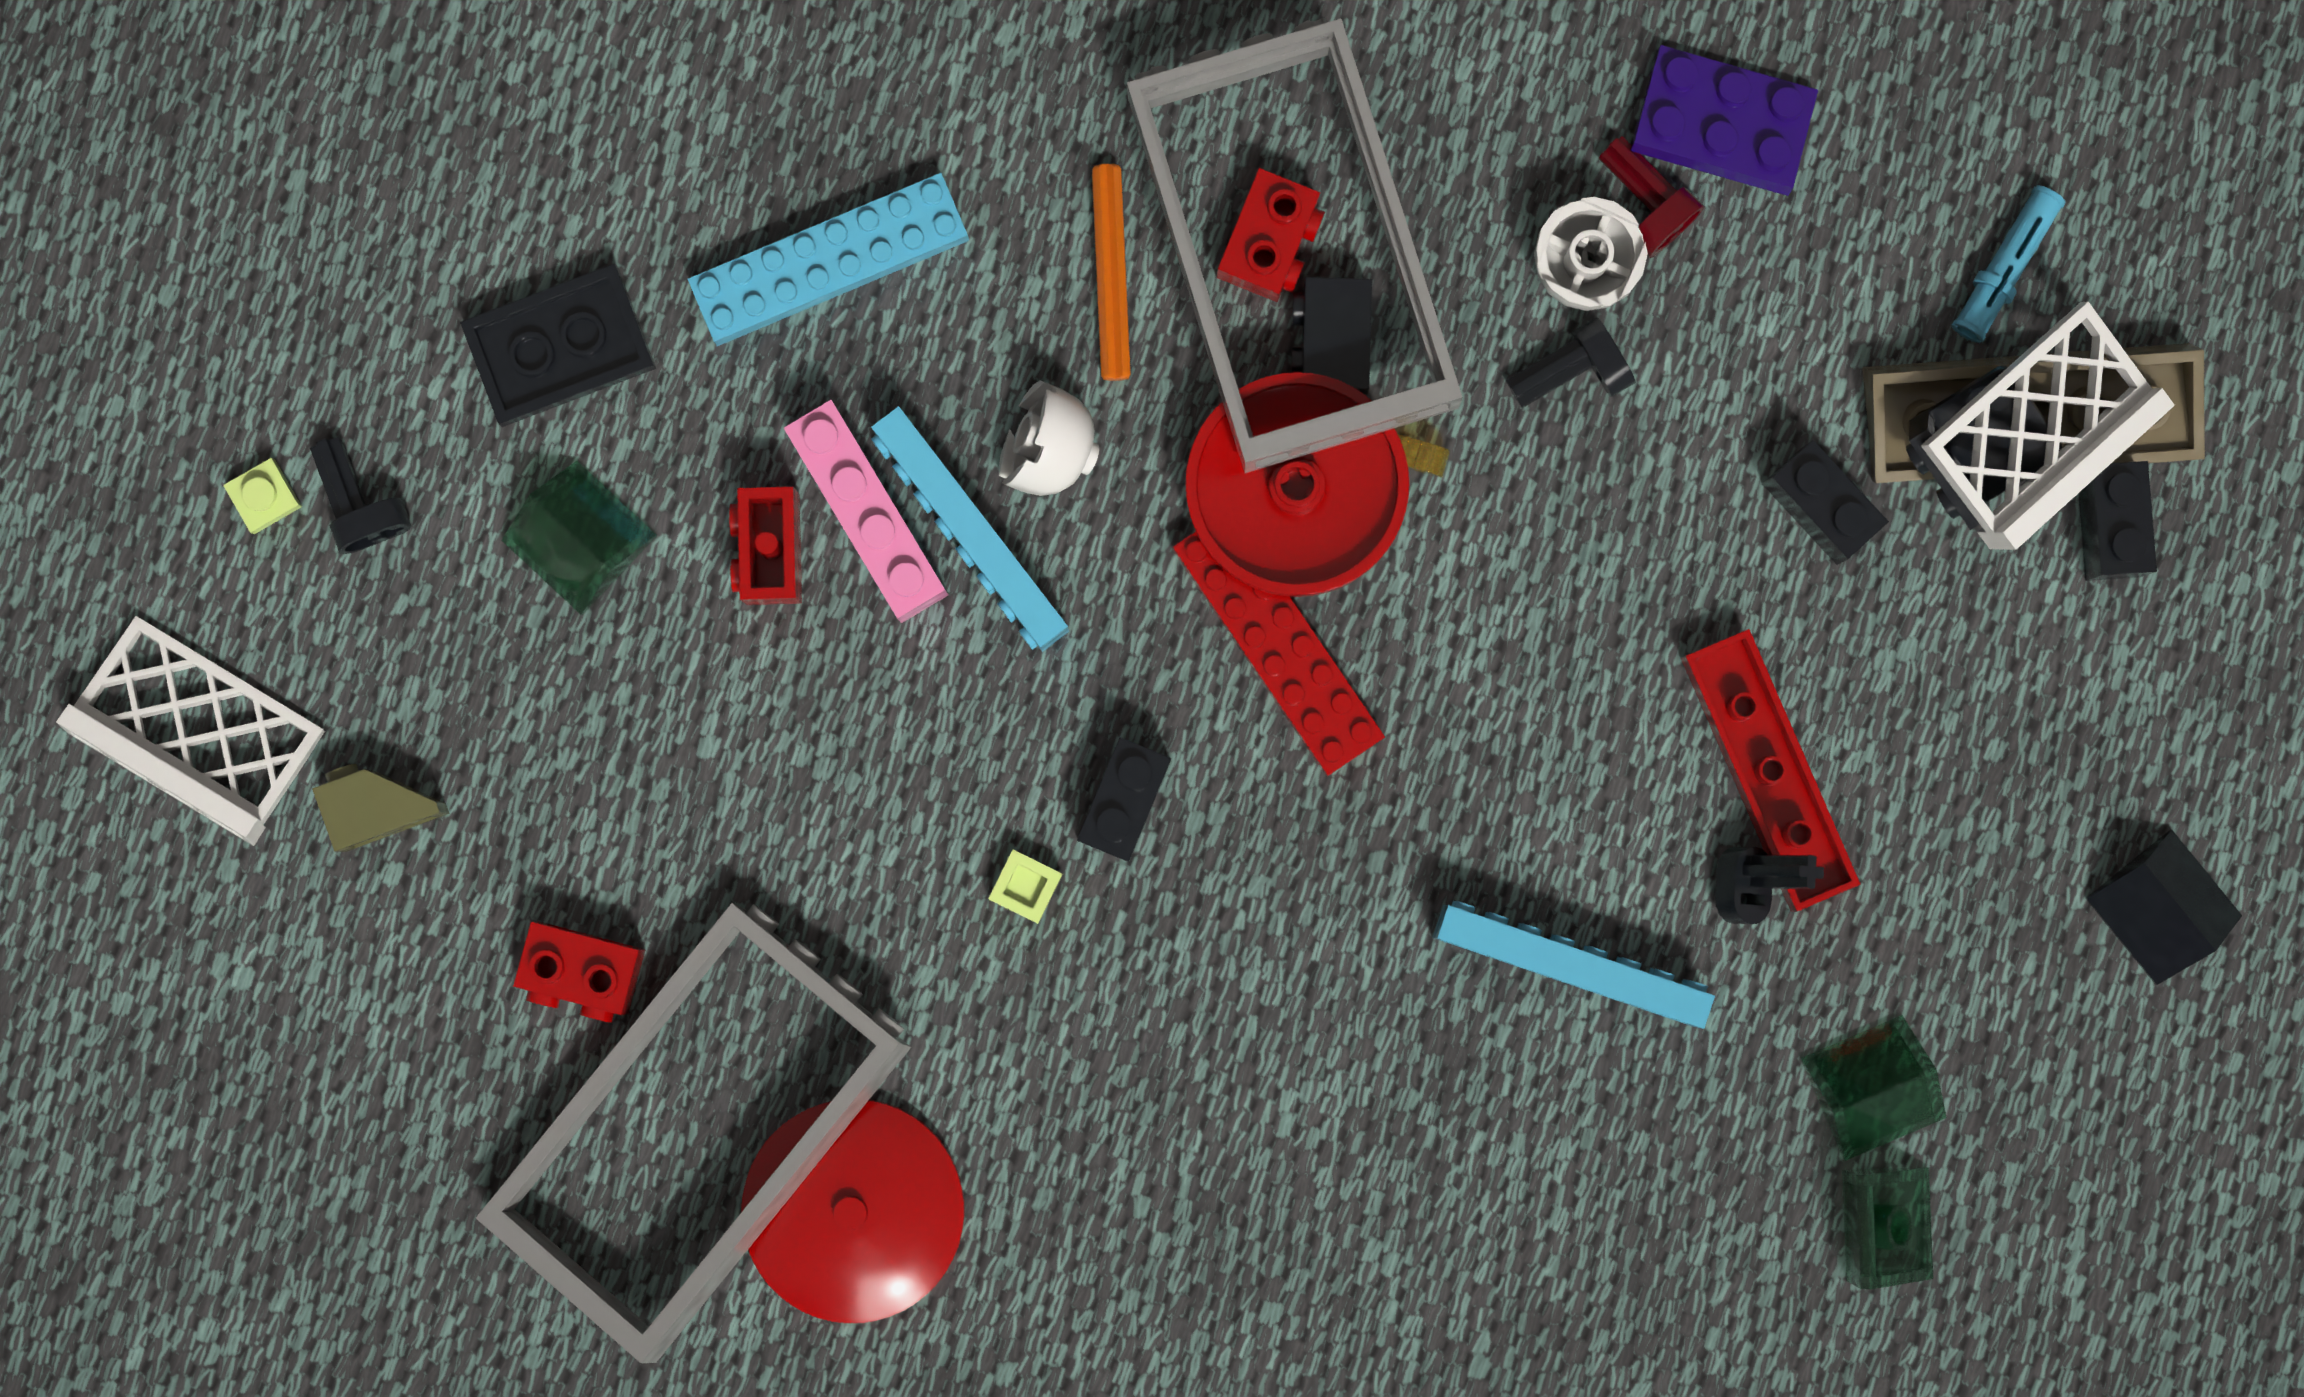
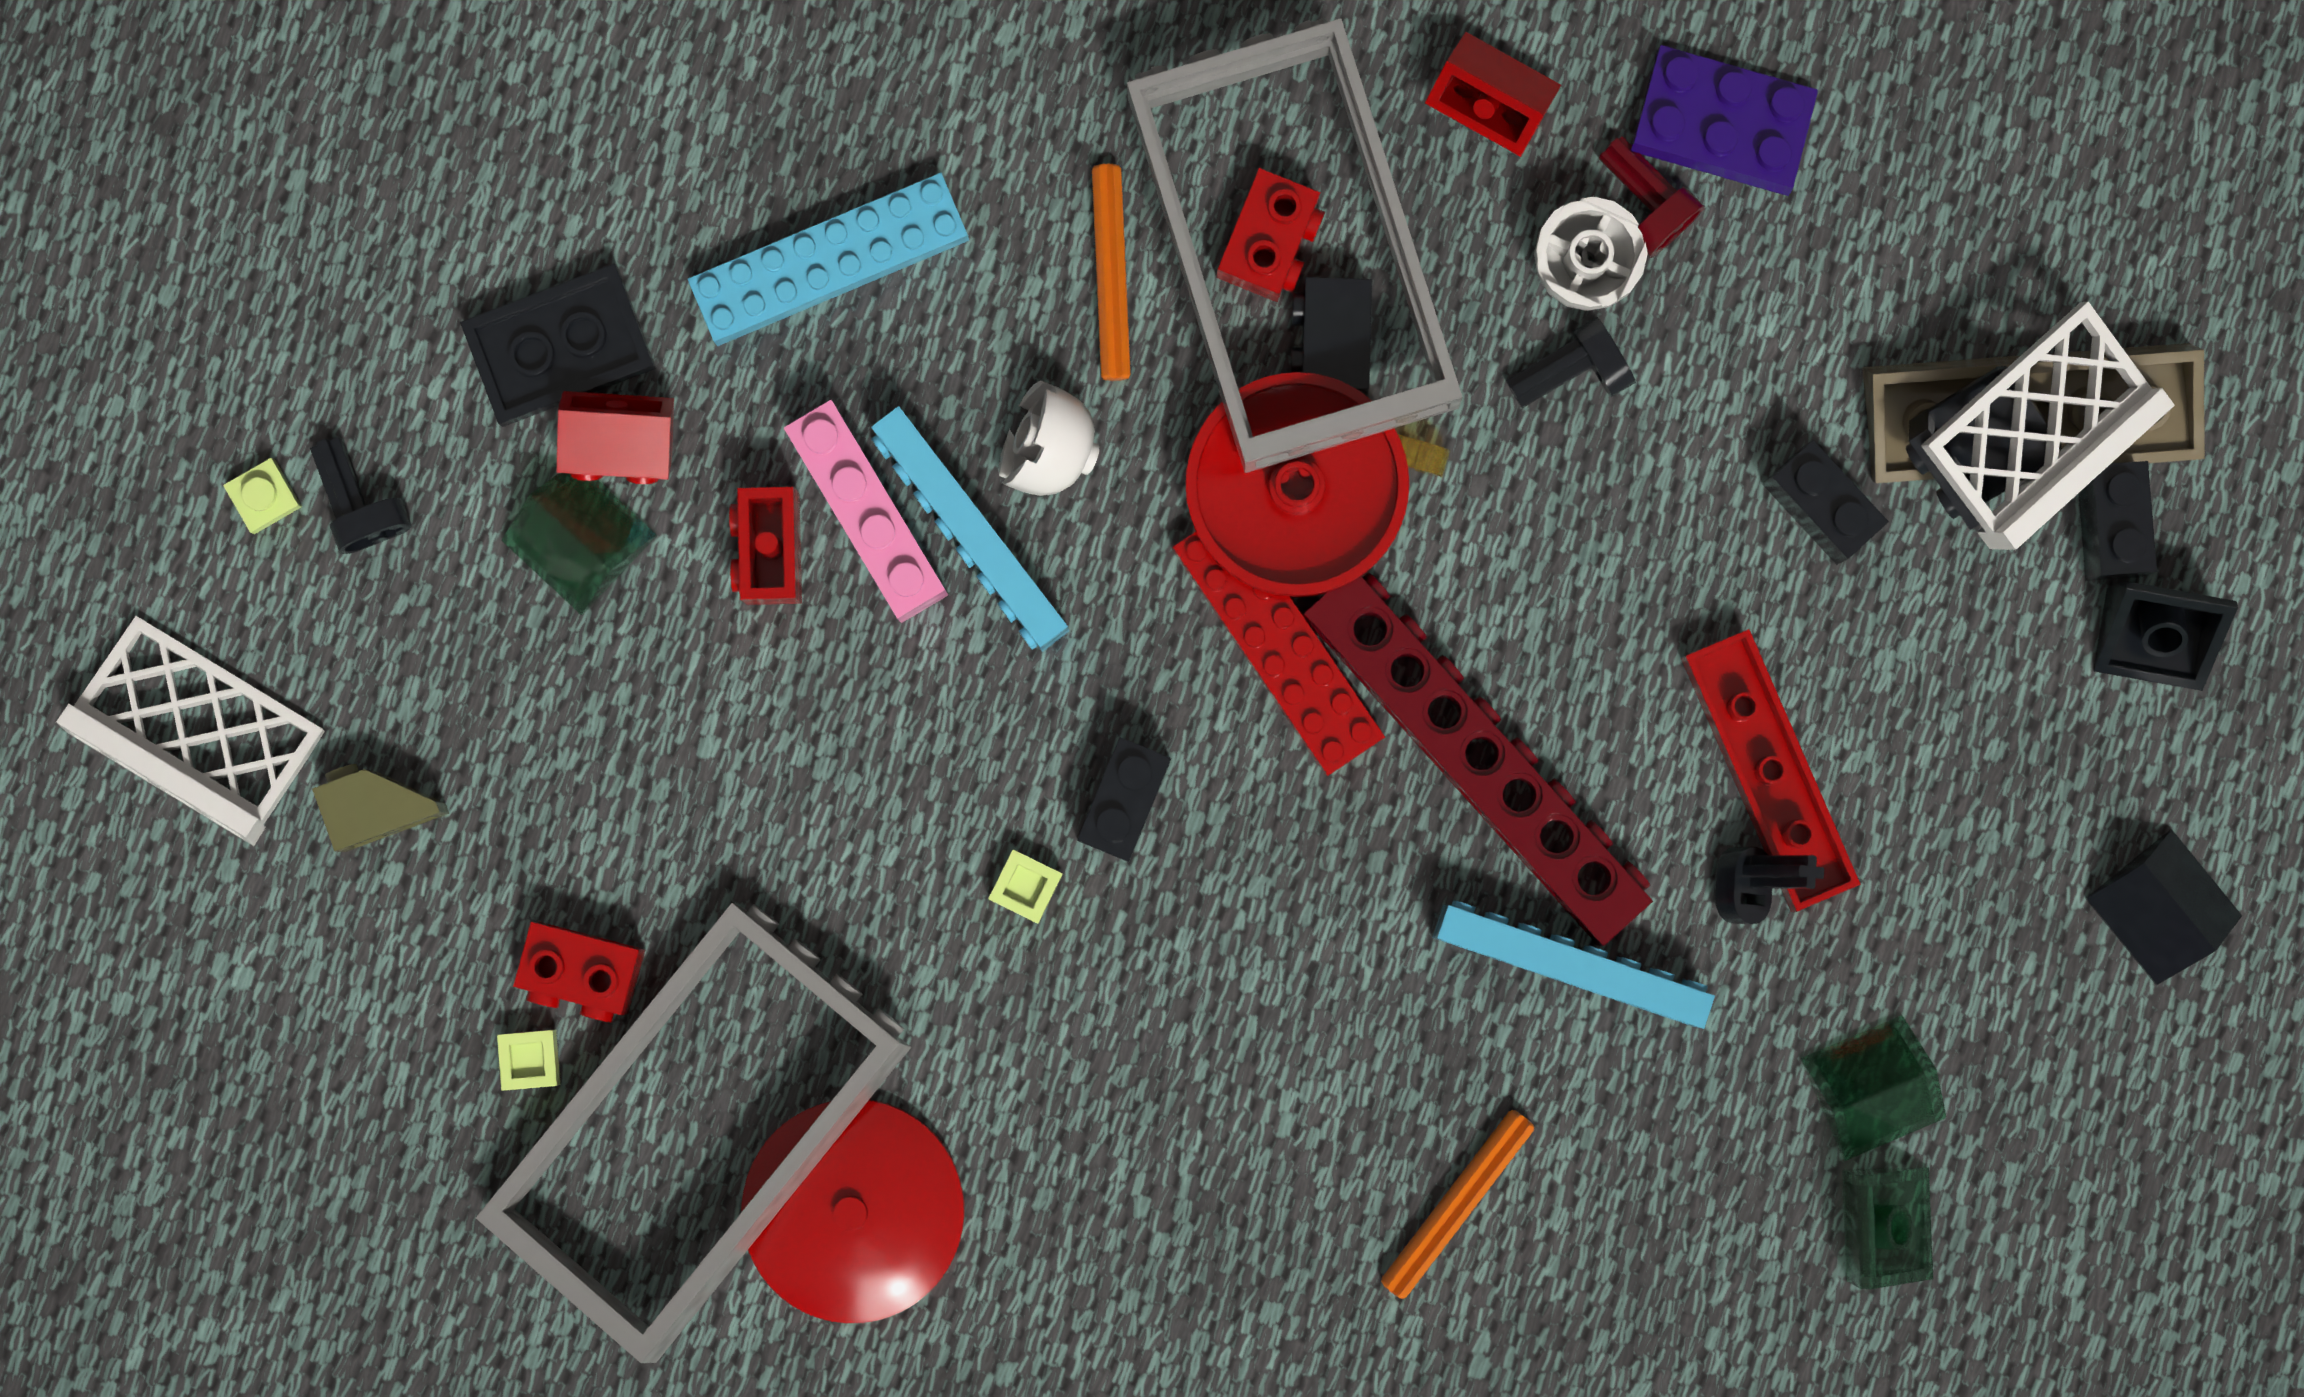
medium azure pin [1951,185,2066,343] -> none
none -> yellowish green plate [497,1029,561,1091]
none -> brick [556,391,674,484]
none -> dark red brick [1303,572,1653,946]
none -> orange axle [1381,1110,1534,1299]
none -> red brick [1425,32,1561,157]
none -> black slope [2094,581,2238,691]

